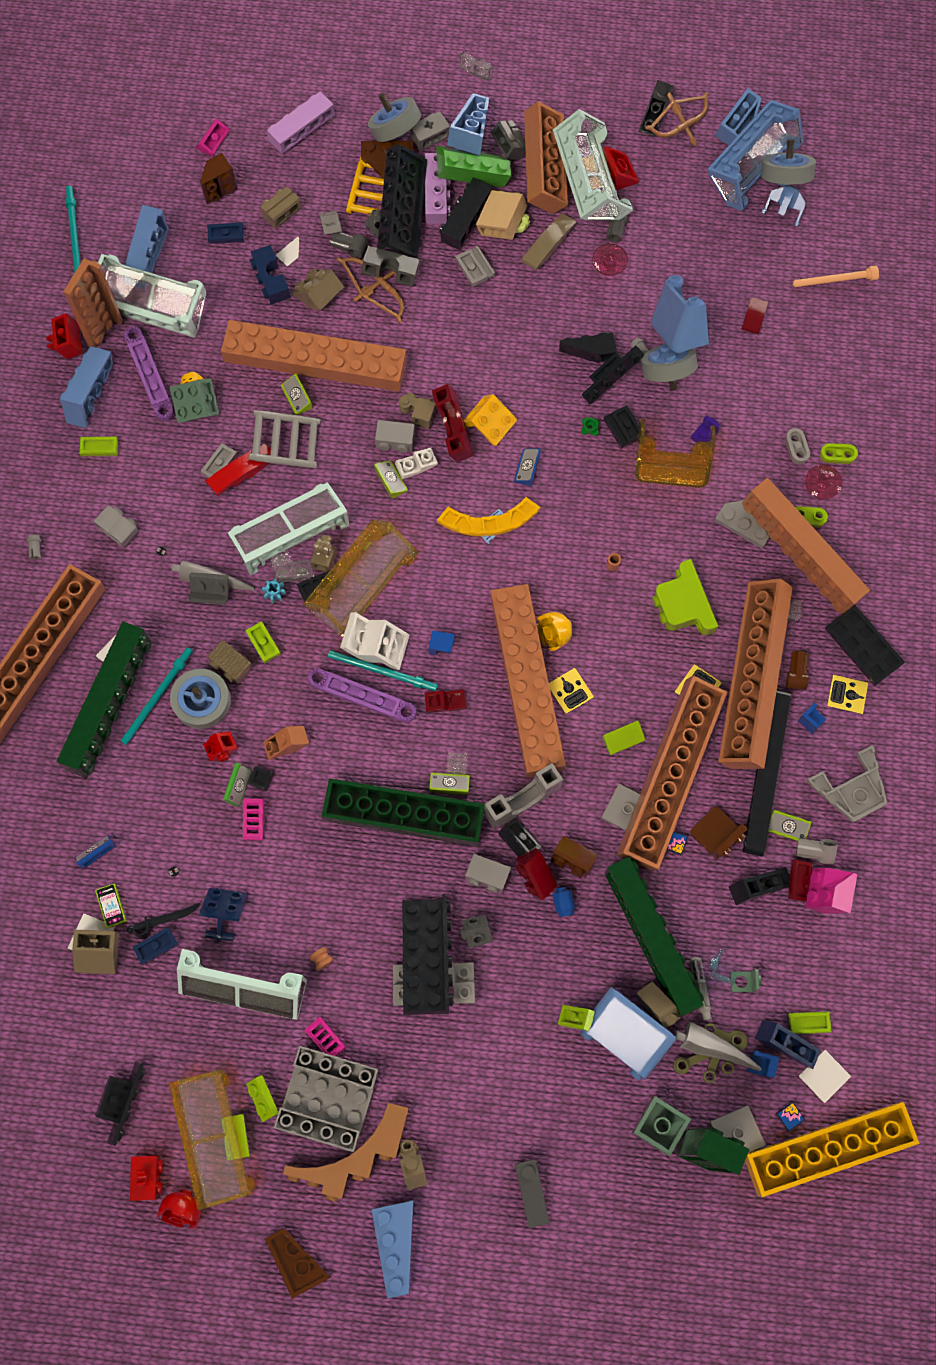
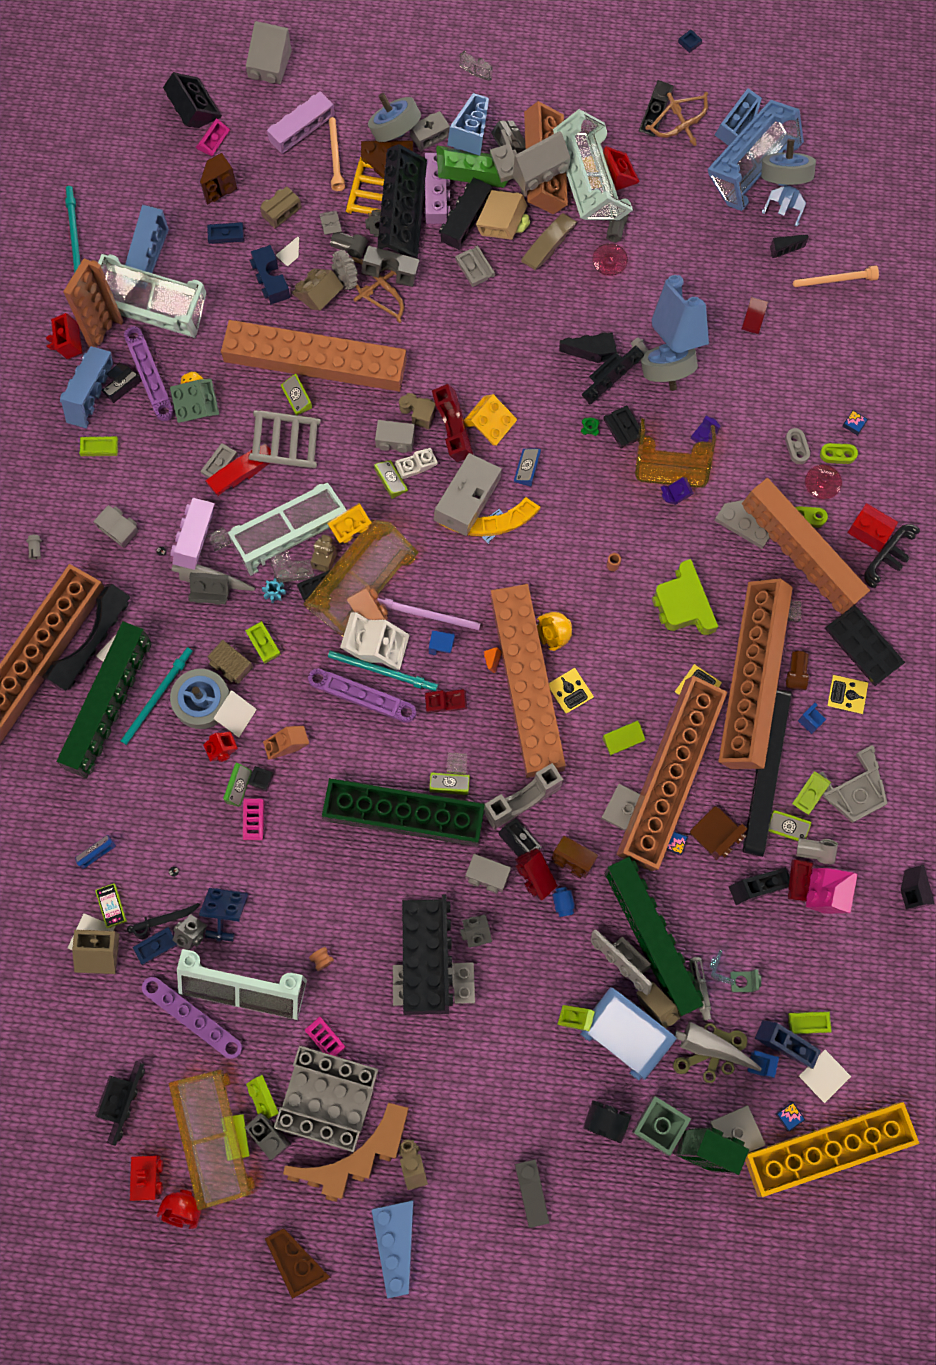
none -> black arch [42,584,130,691]
none -> black slope [102,369,141,403]
none -> black tile [107,362,132,383]
none -> medium lavender plate [142,977,243,1059]
none -> black slope [163,72,222,128]
none -> lavender brick [170,498,215,570]
none -> dark grey brick [172,914,207,950]
none -> clear bracket [207,528,232,552]
none -> white sticker [213,690,257,737]
none -> dark grey slope [244,1113,291,1161]
none -> light grey slope [246,21,292,84]
none -> yellow bracket [327,503,371,543]
none -> light nougat piece [329,117,345,191]
none -> light grey gear [332,250,358,290]
none -> nougat slope [347,585,388,620]
none -> lavender bar [377,598,481,630]
none -> light grey brick [434,453,502,536]
none -> orange slope [484,647,501,673]
none -> light grey bracket [490,129,527,197]
none -> light grey slope [513,131,570,193]
none -> black brick [583,1100,632,1143]
none -> light grey bracket [591,929,652,995]
none -> dark purple bracket [661,477,694,505]
none -> dark blue tile [678,30,702,53]
none -> black slope [770,234,809,258]
none -> lime plate [792,771,831,815]
none -> tile [842,410,868,436]
none -> red slope [847,503,898,552]
none -> black piece [864,524,920,588]
none -> black slope [901,865,935,909]

